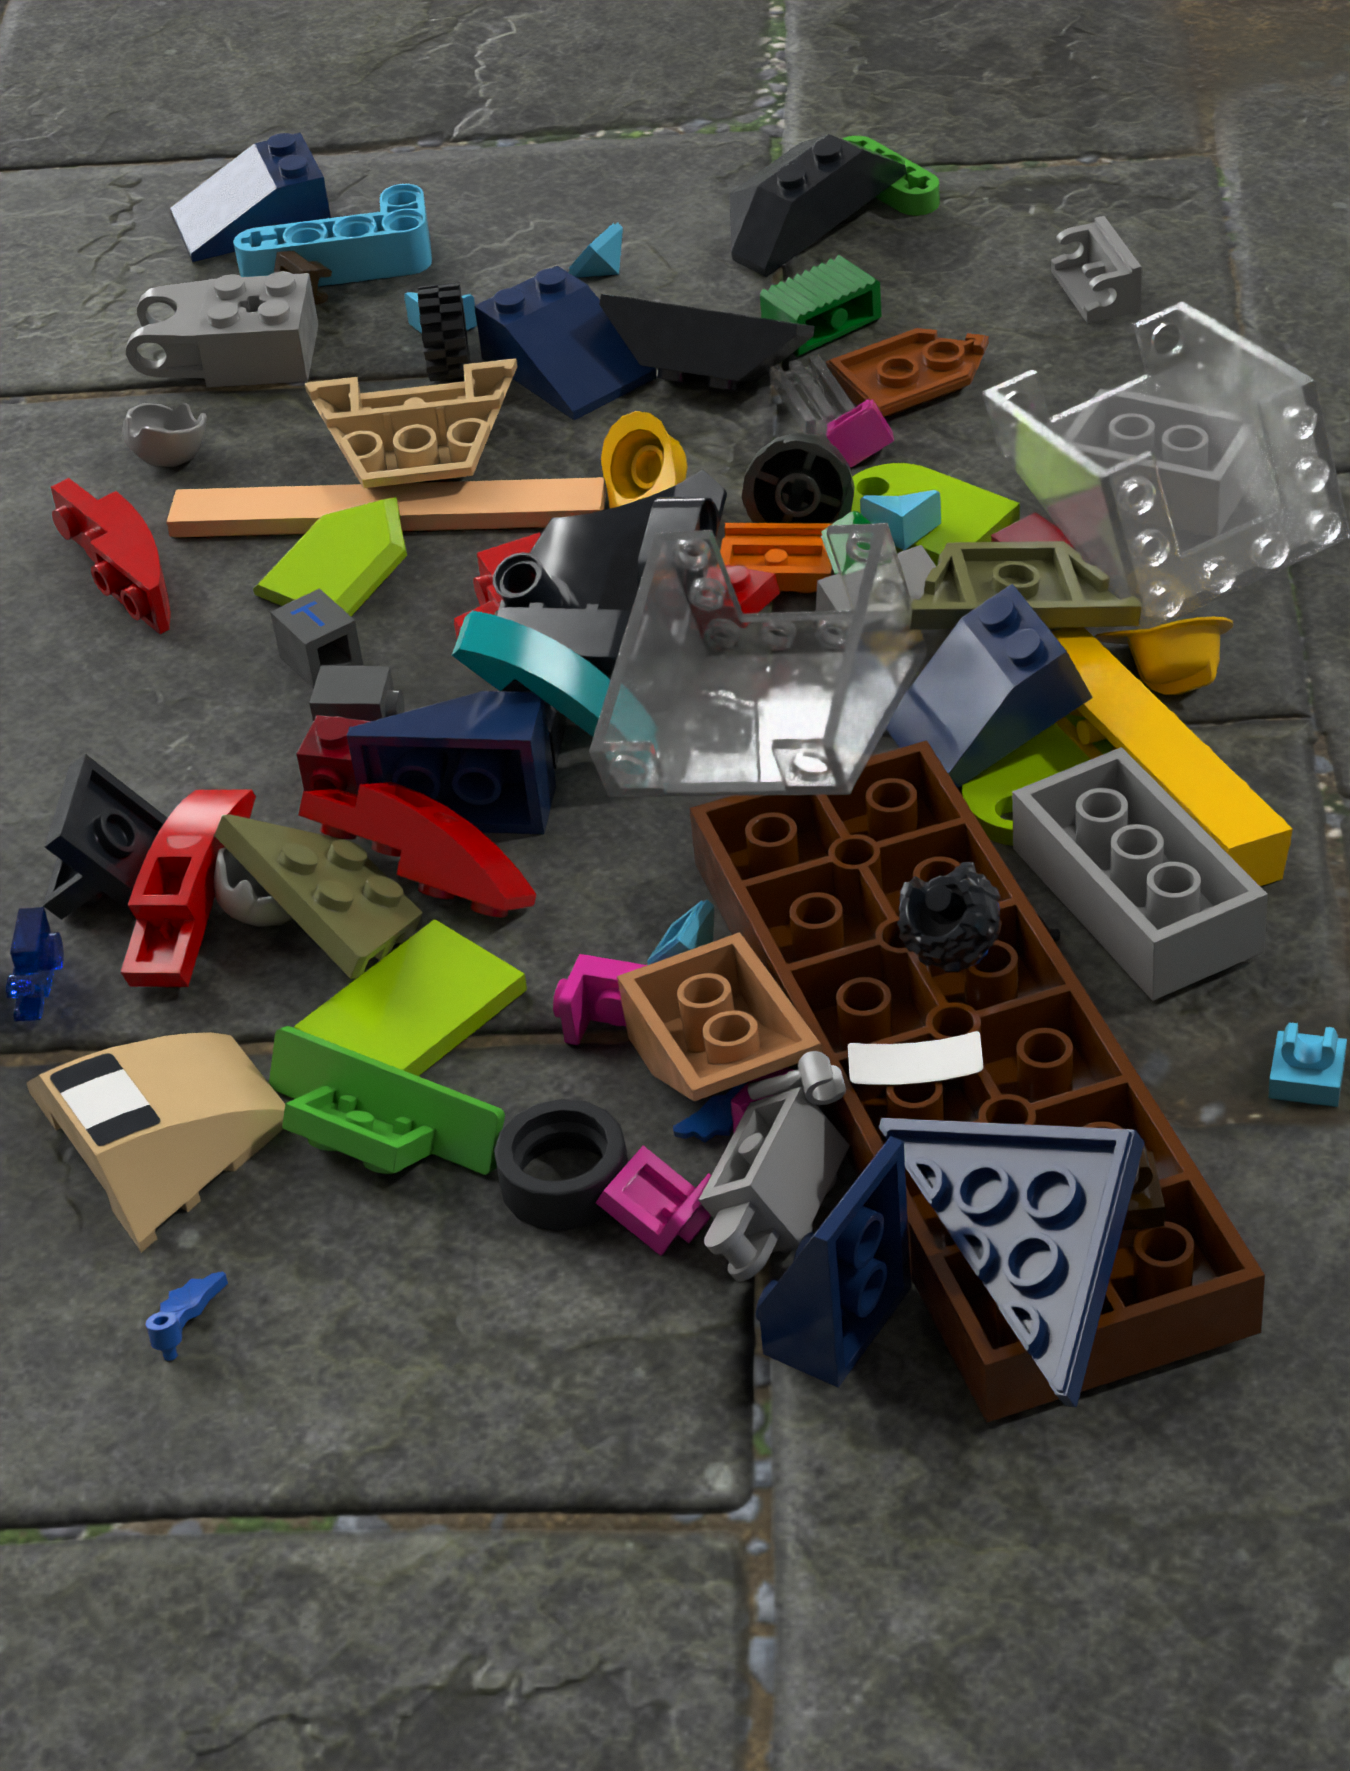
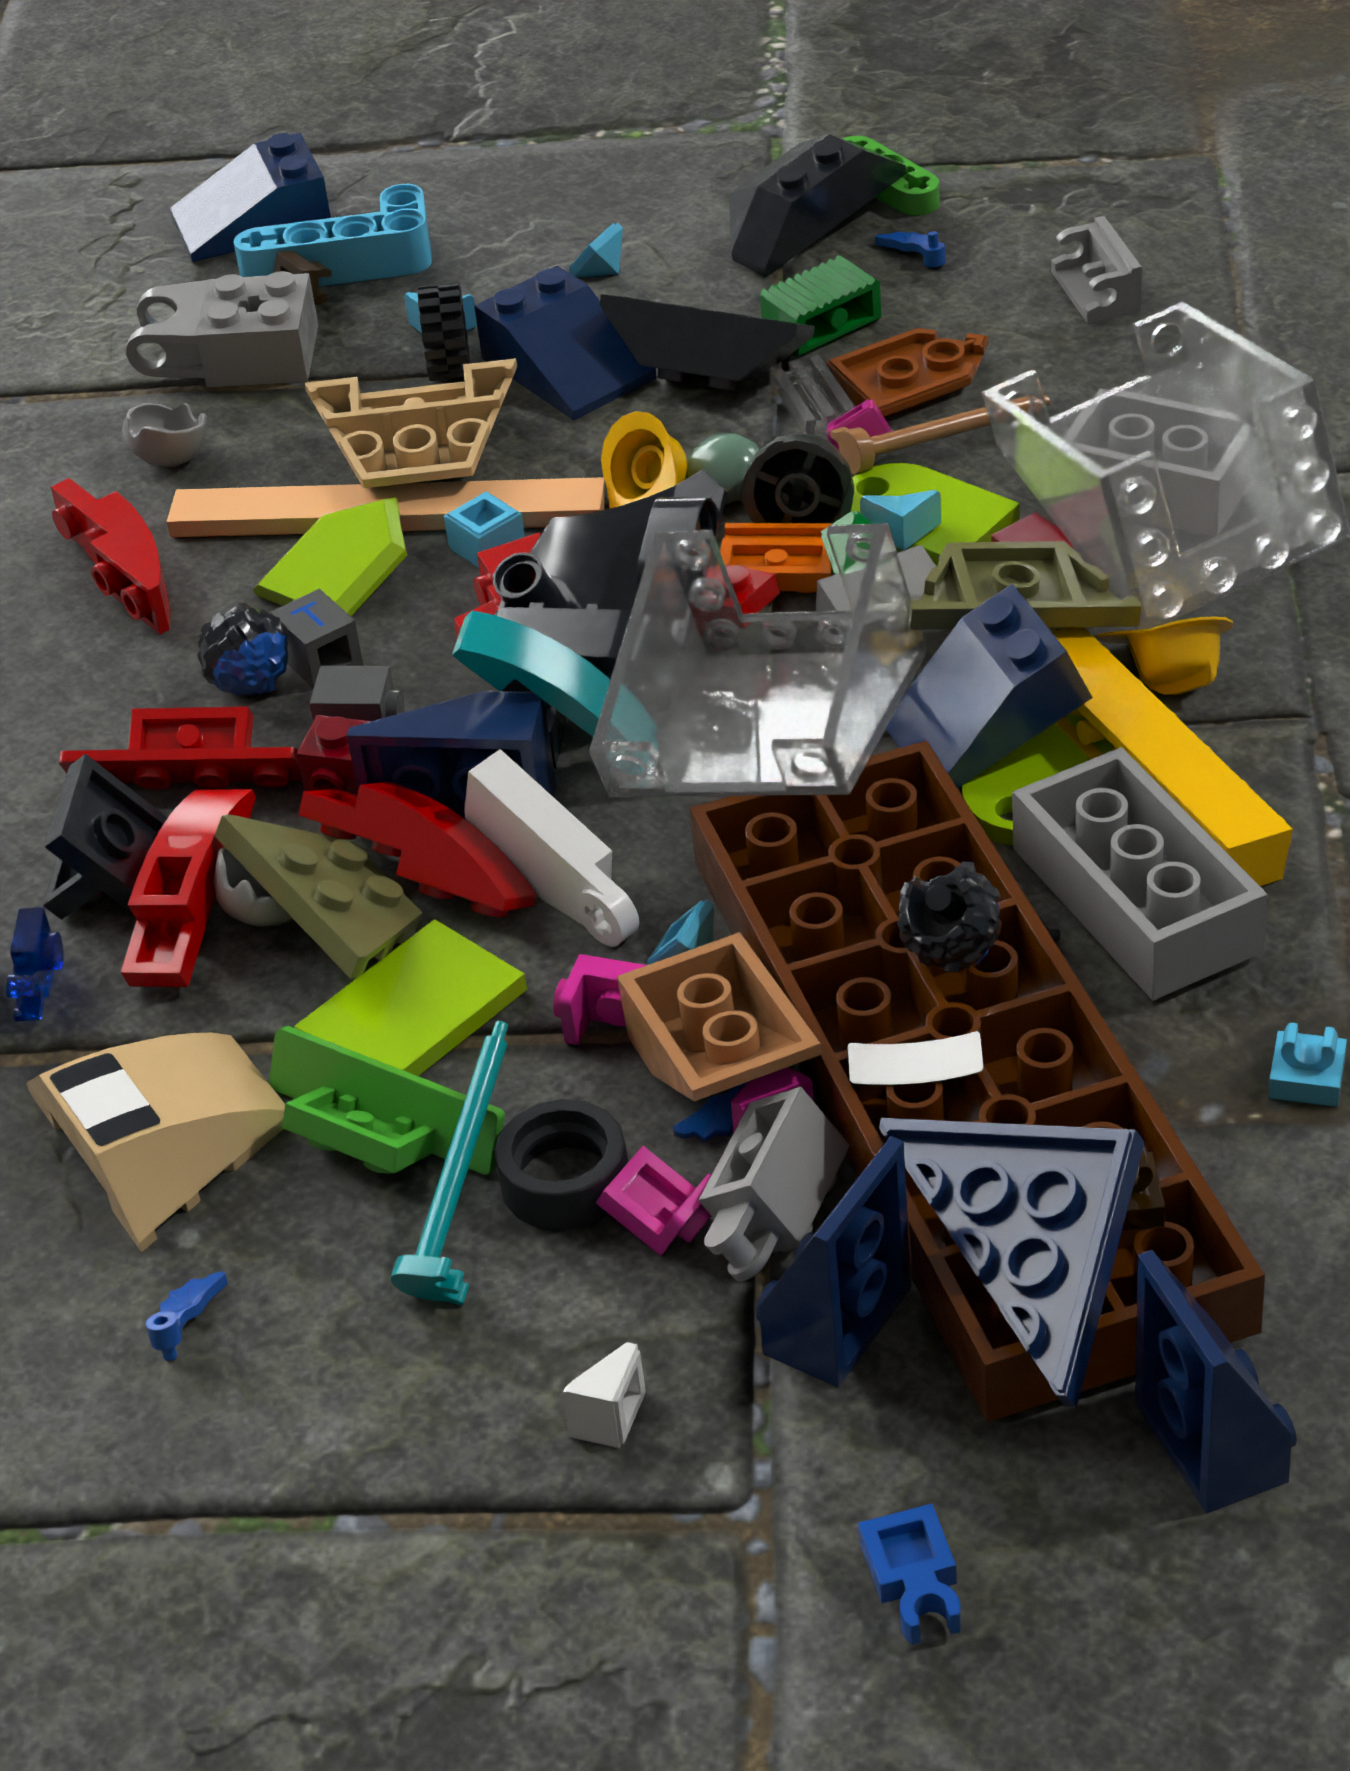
light grey hand [748,1051,846,1105] -> none
none -> red bracket [59,706,302,790]
none -> piece [197,602,288,696]
none -> teal piece [390,1021,508,1305]
none -> medium azure slope [444,491,525,568]
none -> white piece [465,749,639,947]
none -> white slope [562,1342,646,1448]
none -> sand green hair [686,433,760,506]
none -> medium nougat piece [830,395,1050,476]
none -> blue plate [858,1504,961,1645]
none -> blue piece [875,231,946,267]
none -> dark blue slope [1135,1250,1297,1514]

